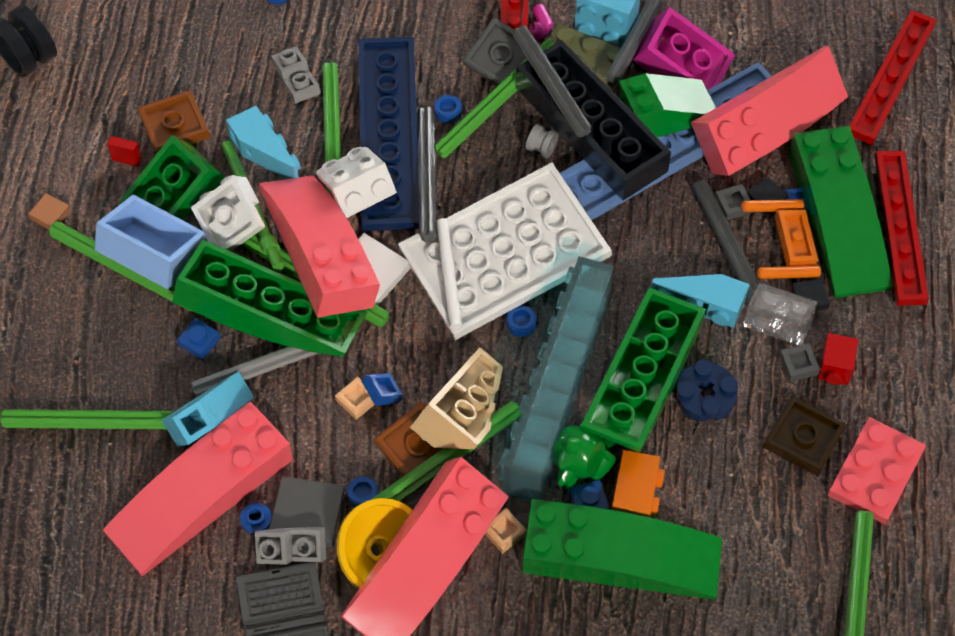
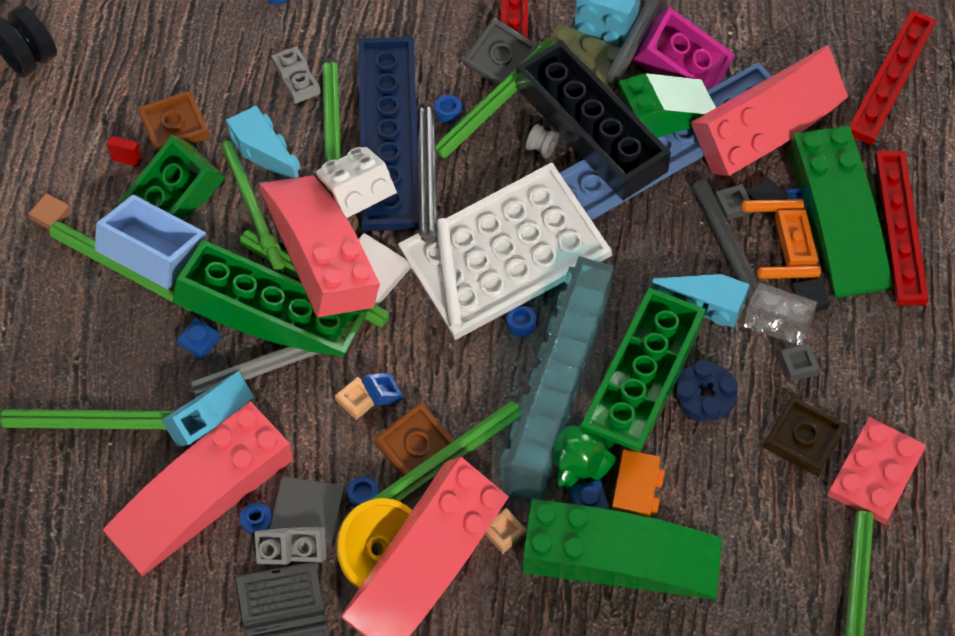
white plate [191,175,265,252] -> none
tan wedge [410,347,503,449] -> none
dark grey axle [513,25,591,138] -> none
dark pink arm [529,4,553,40] -> none
red brick [818,333,859,385] -> none

